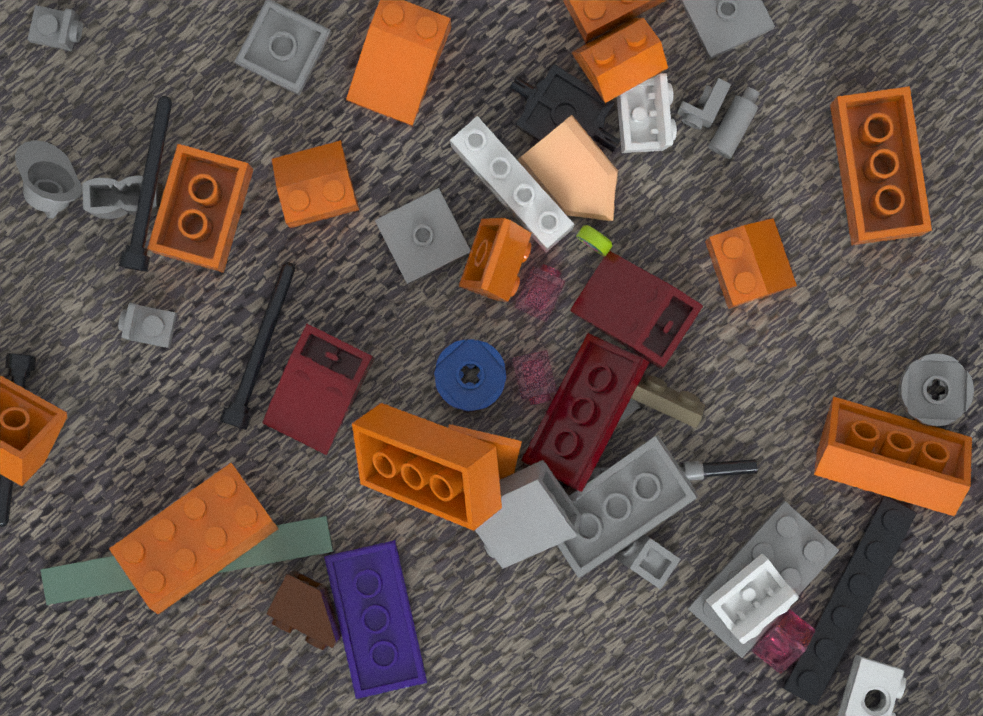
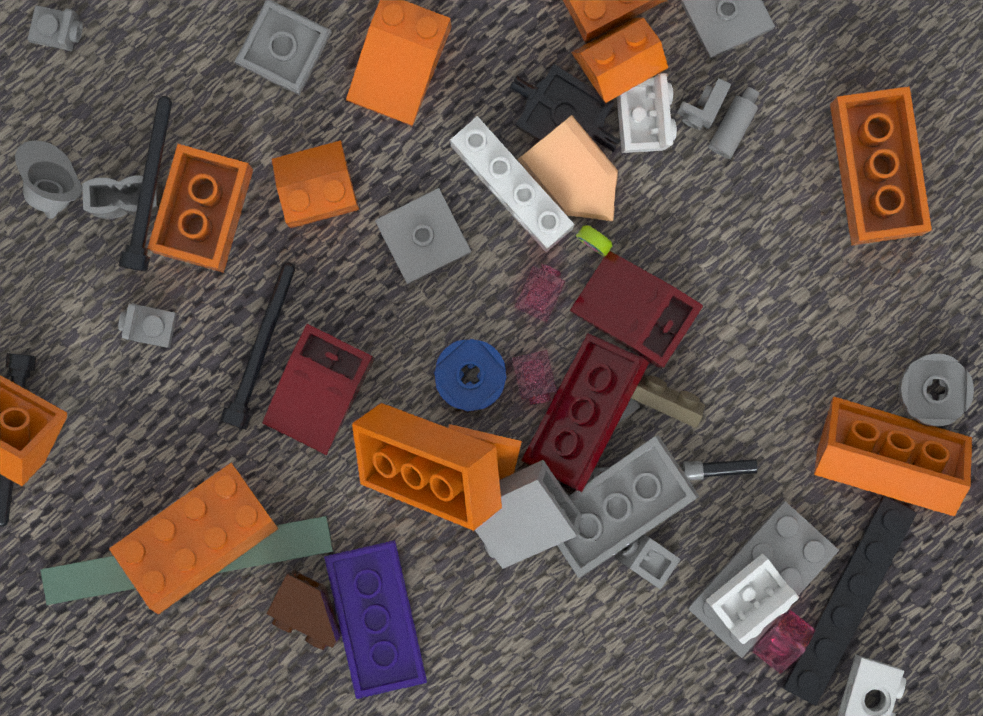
orange slope [459,218,532,302] -> none
orange slope [705,218,797,309] -> none

